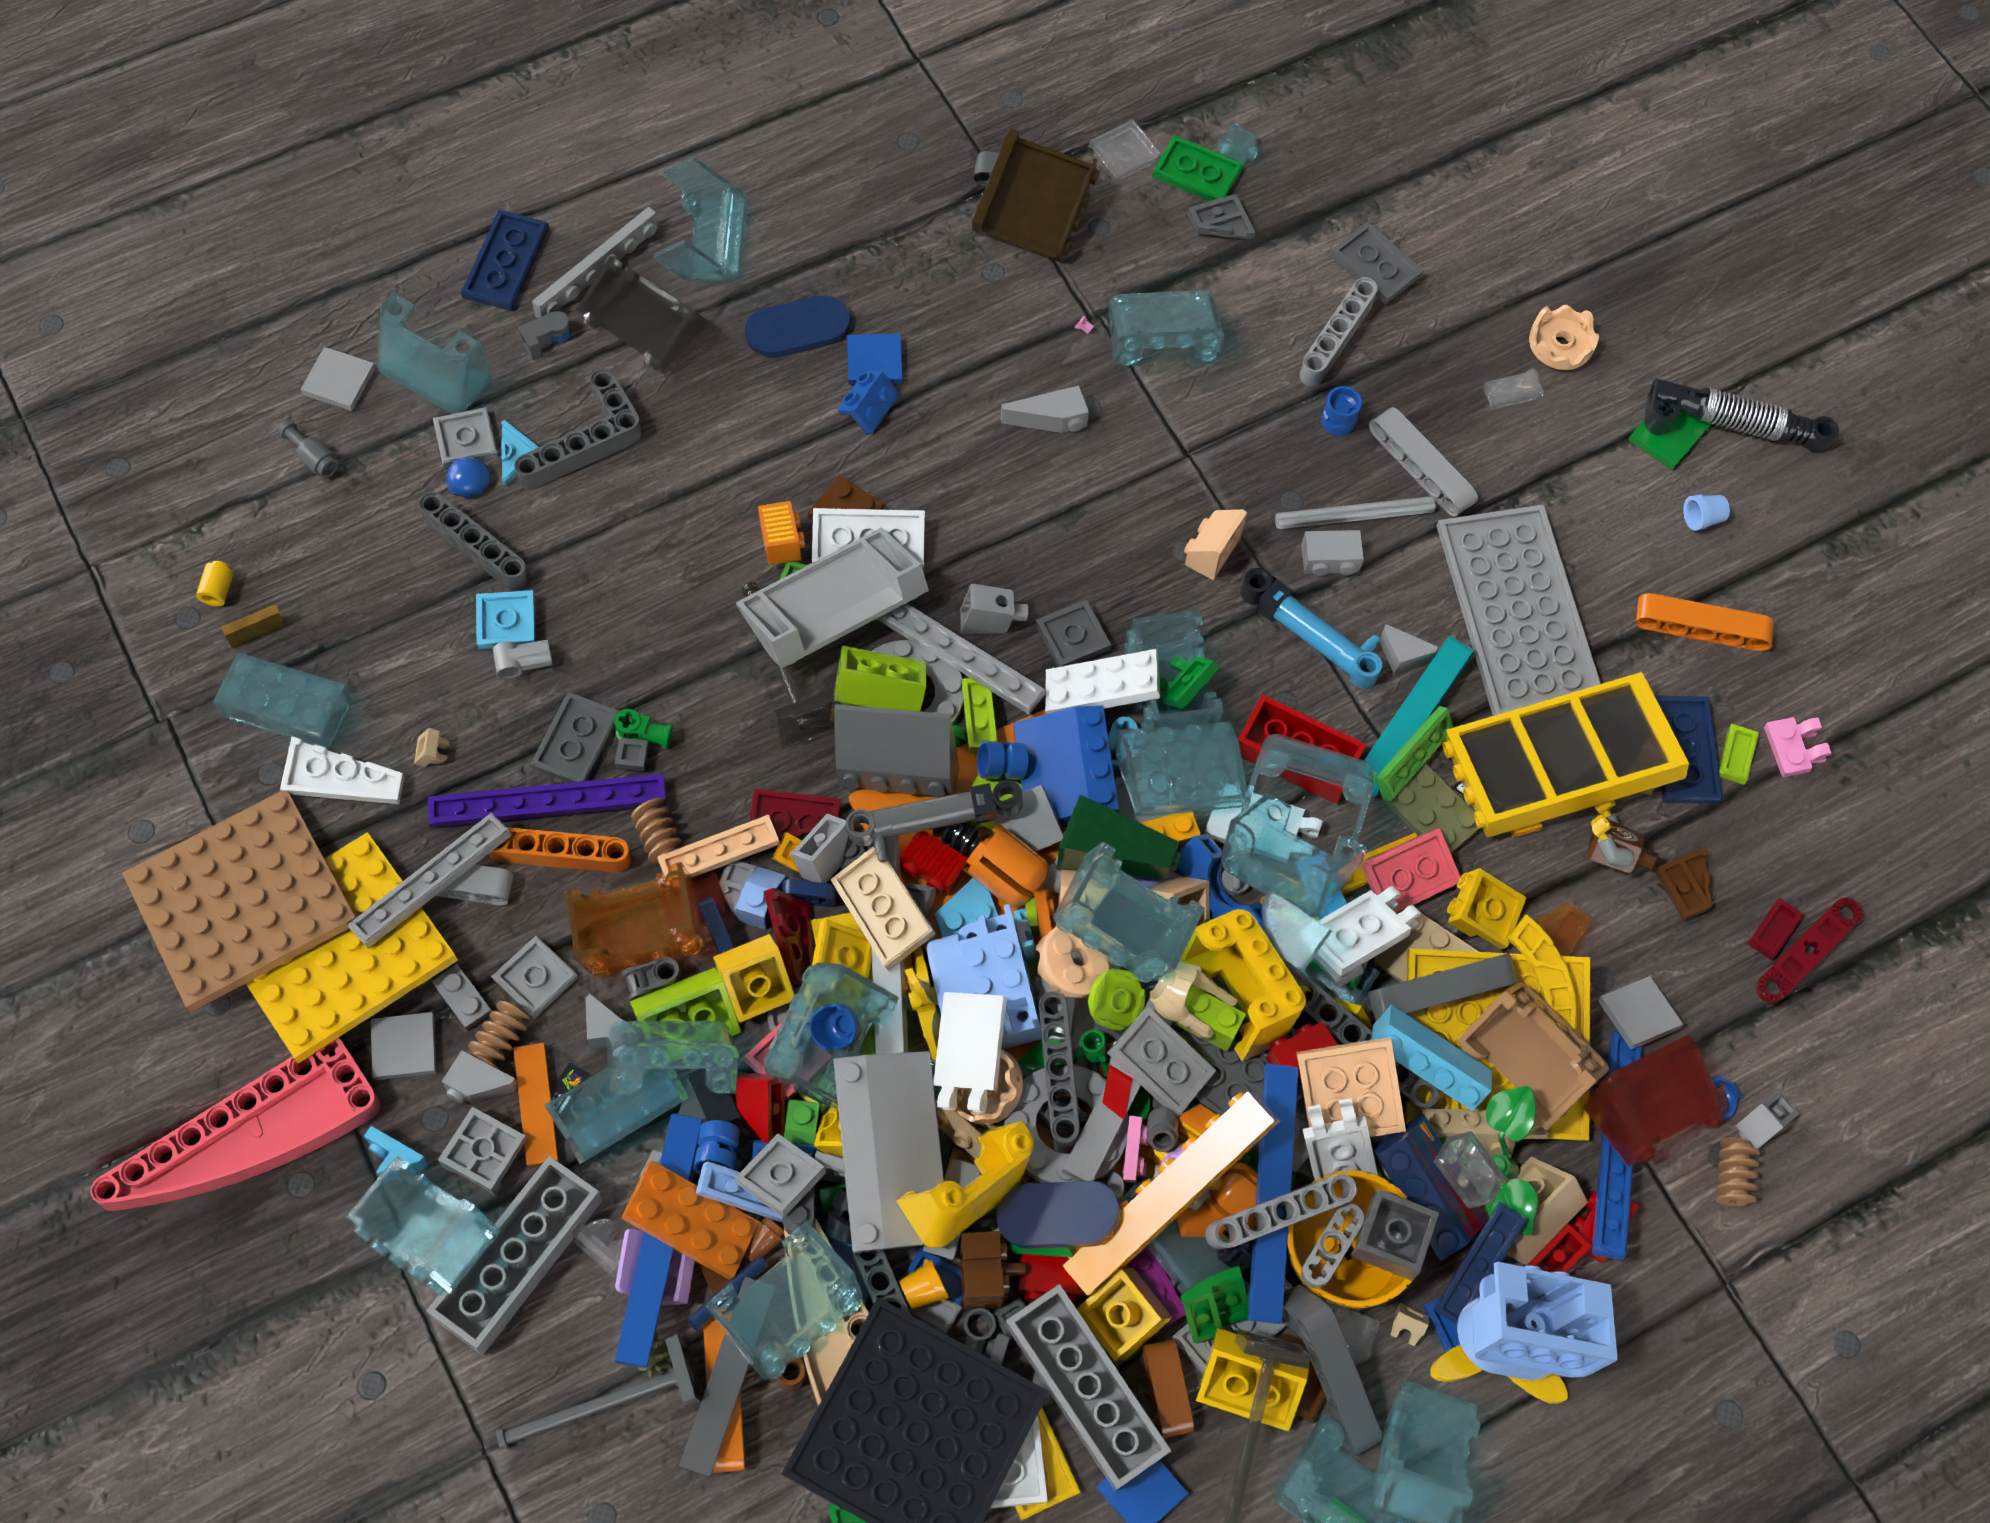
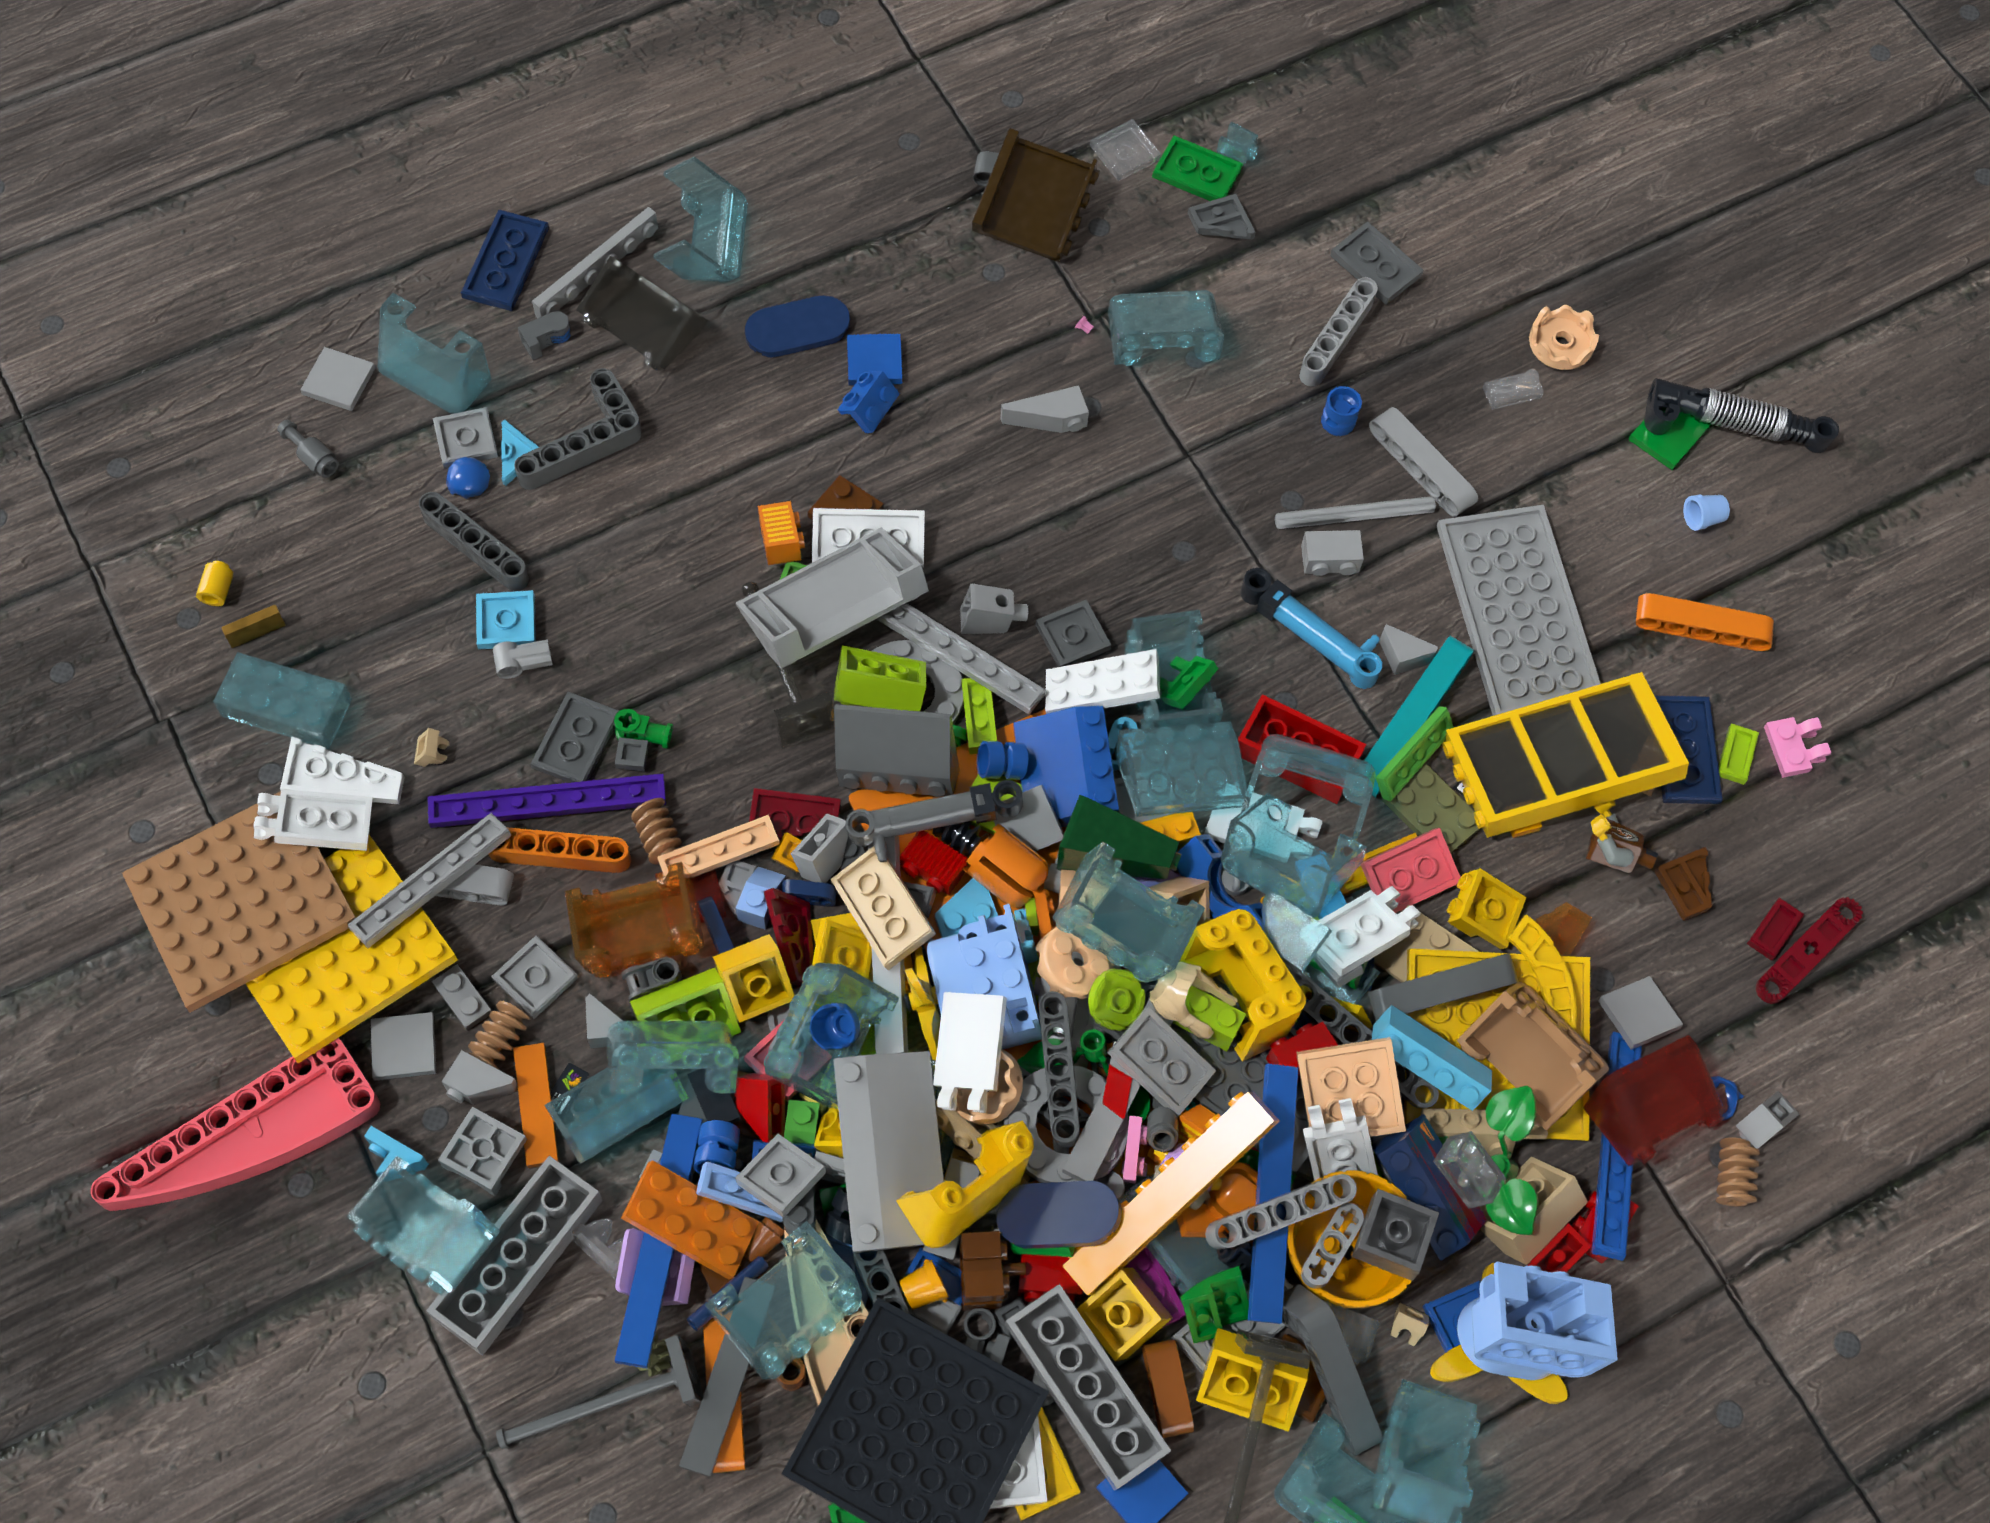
light nougat slope [1184,509,1247,580] -> none
dark blue tile [1434,1201,1527,1324] -> none
none -> white tile [254,789,373,851]

